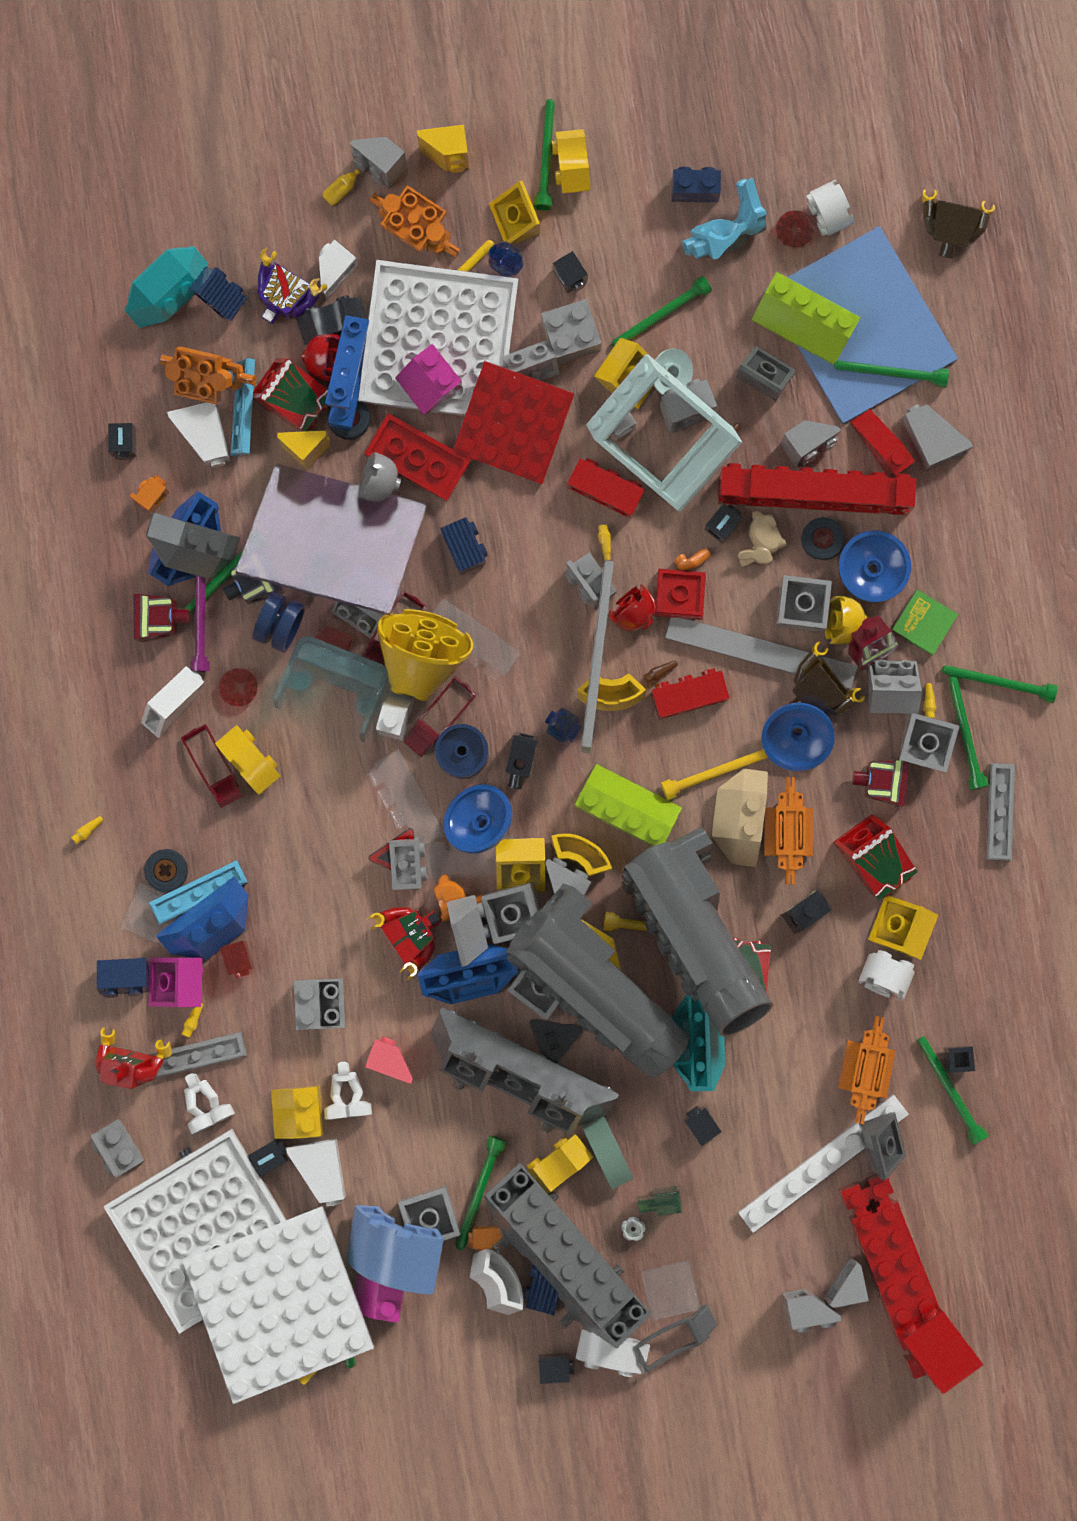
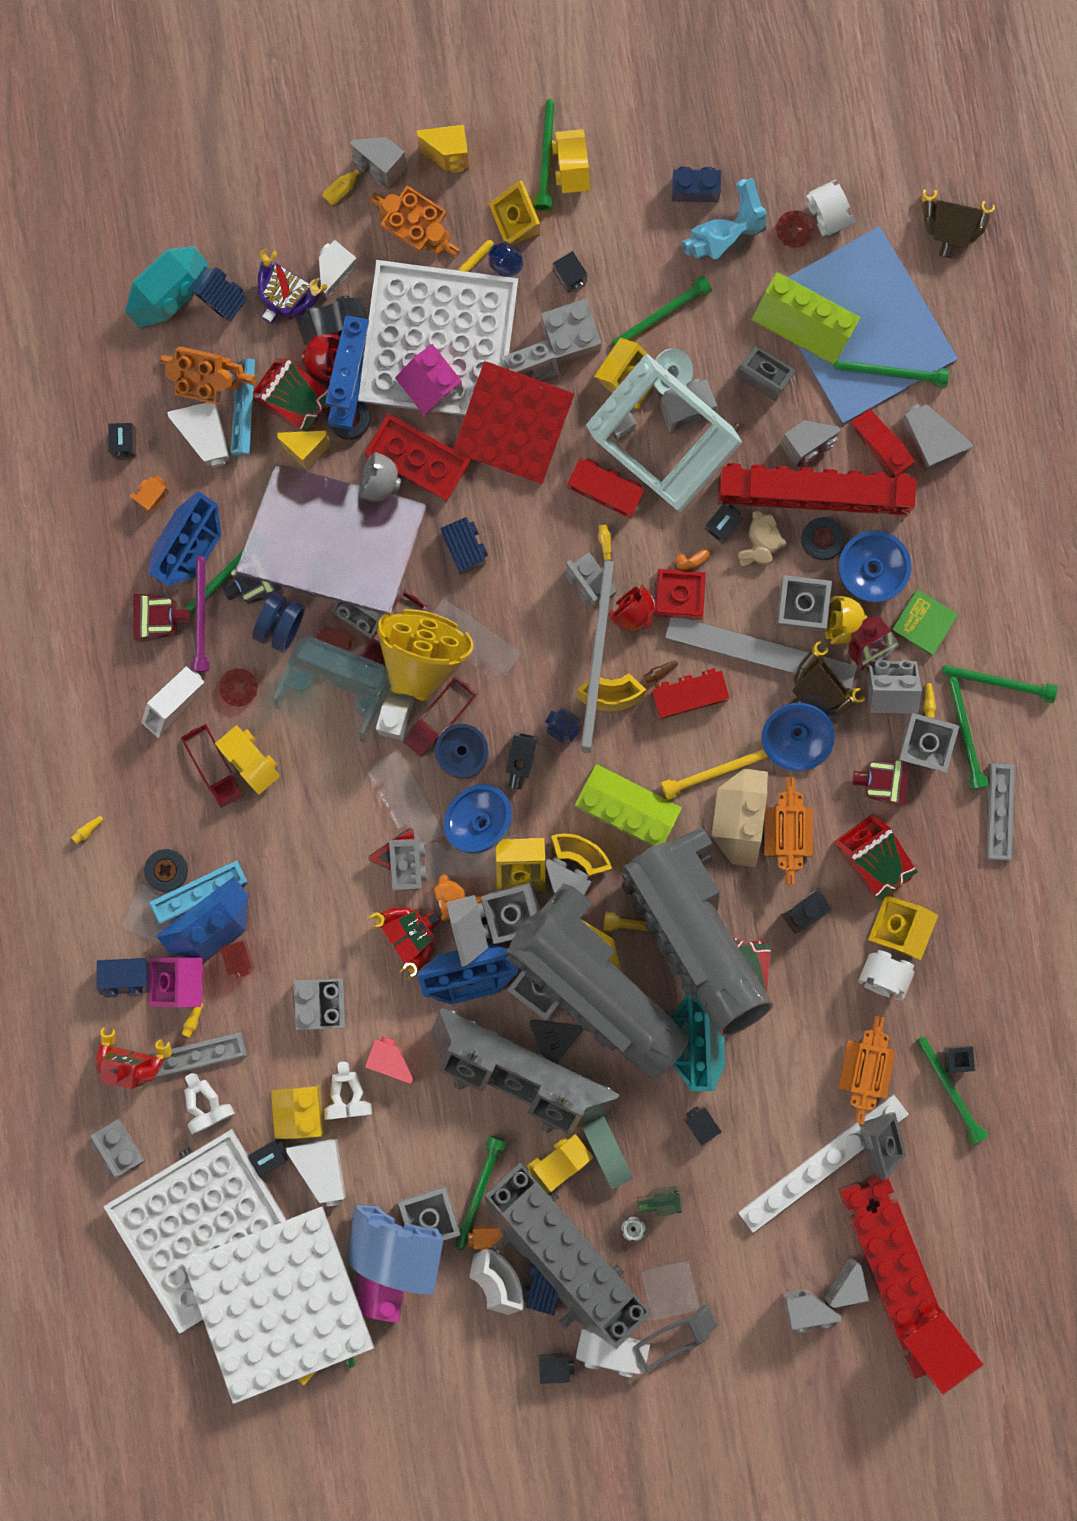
dark grey wedge [146,512,240,579] -> none

